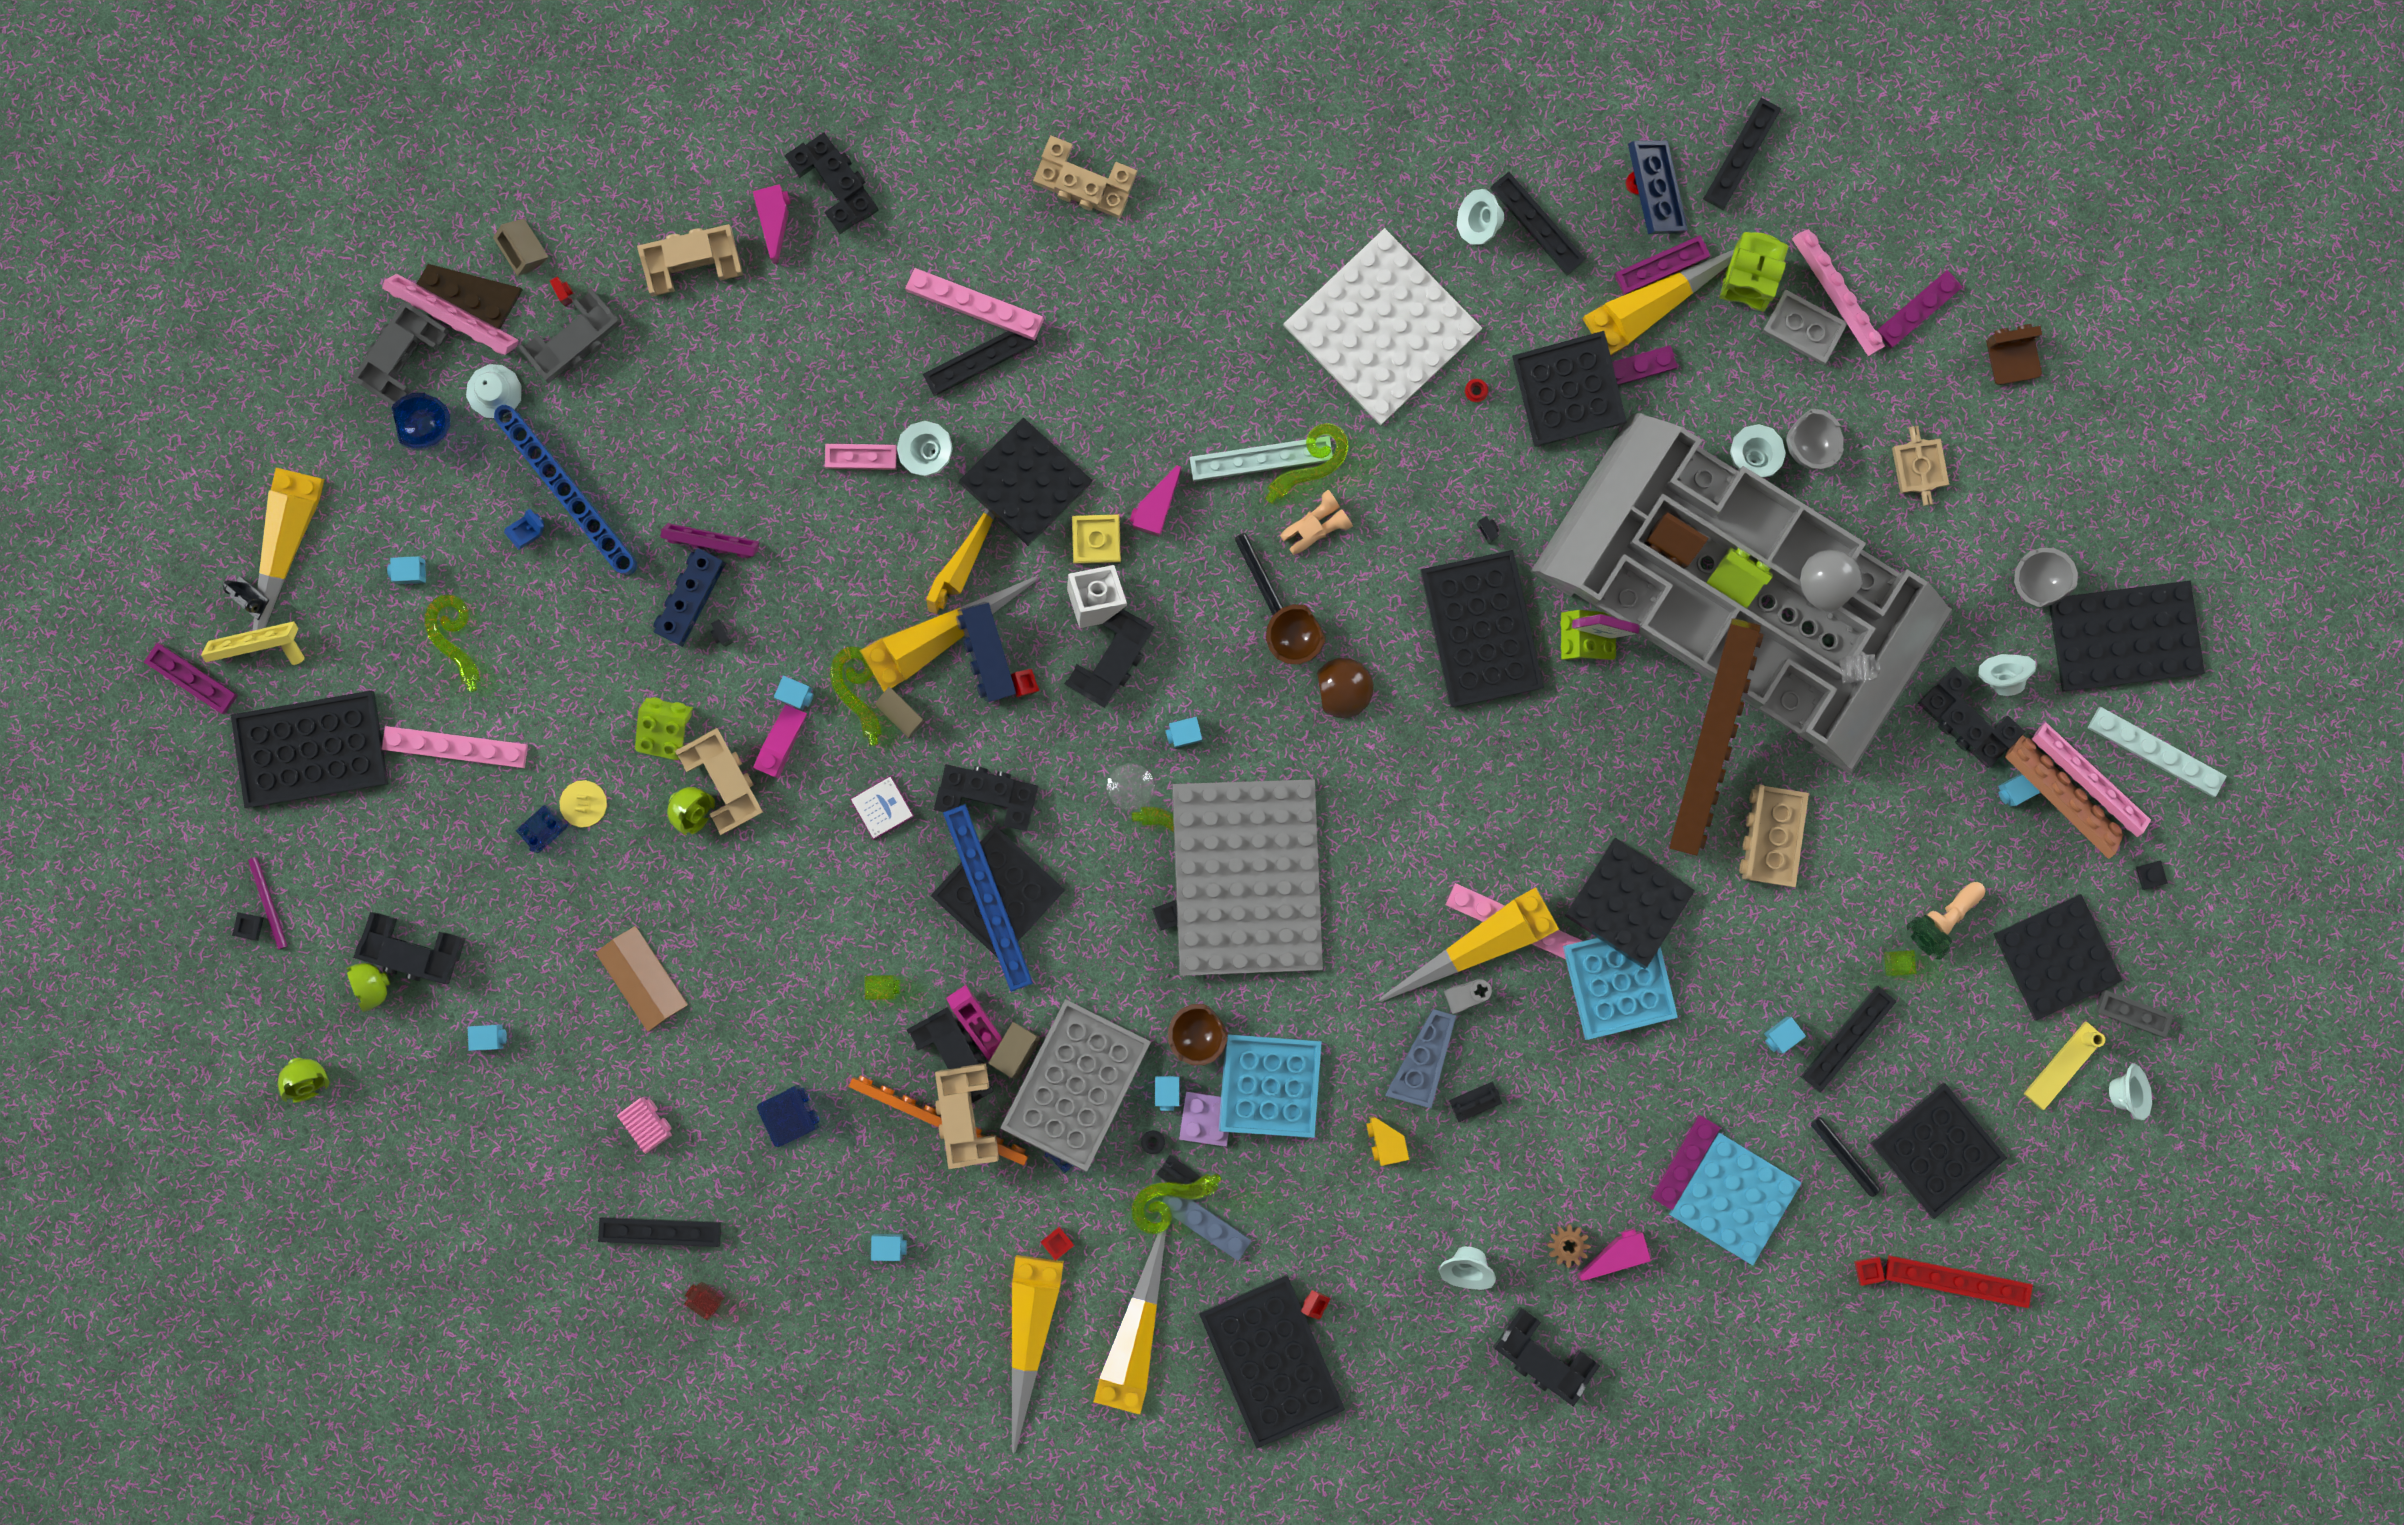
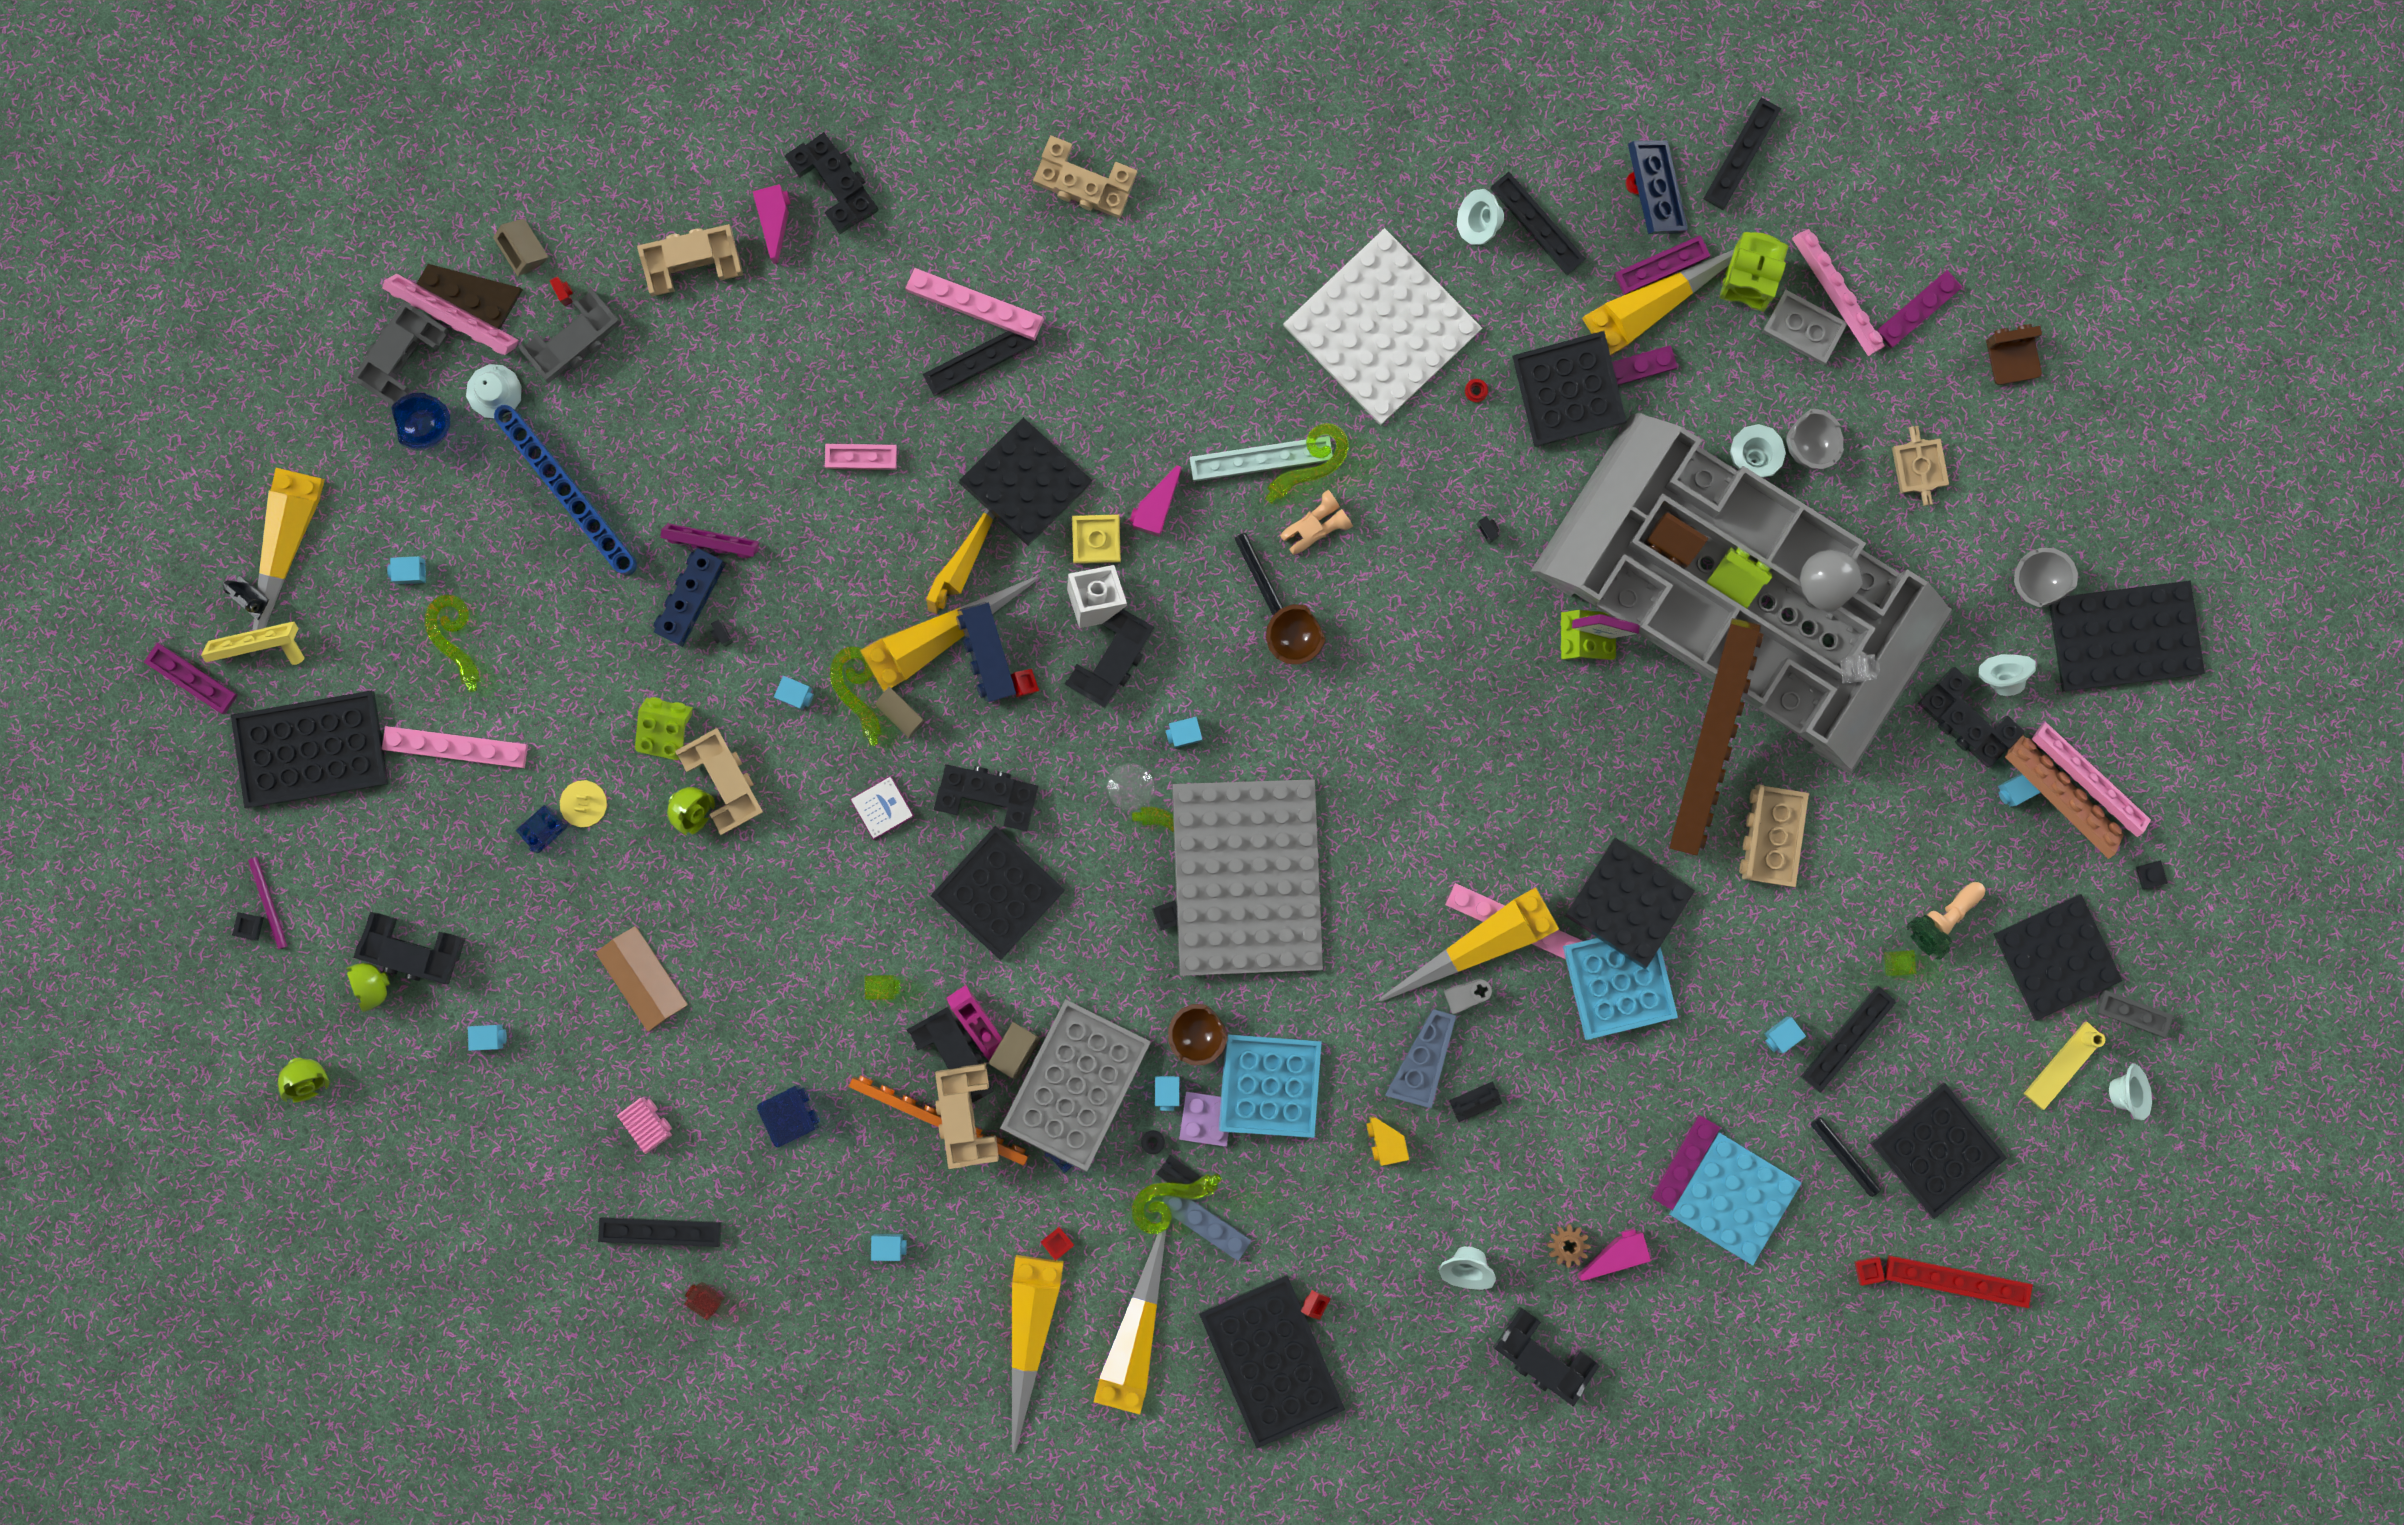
blue bracket [504,509,544,550] -> none
dark pink slope [753,704,807,779] -> none
light aqua hat [897,421,953,476] -> none
blue tile [943,804,1033,992] -> none
reddish brown cylinder [1317,658,1374,718] -> none
black plate [1420,550,1544,708] -> none
light aqua plate [2088,707,2227,797] -> none

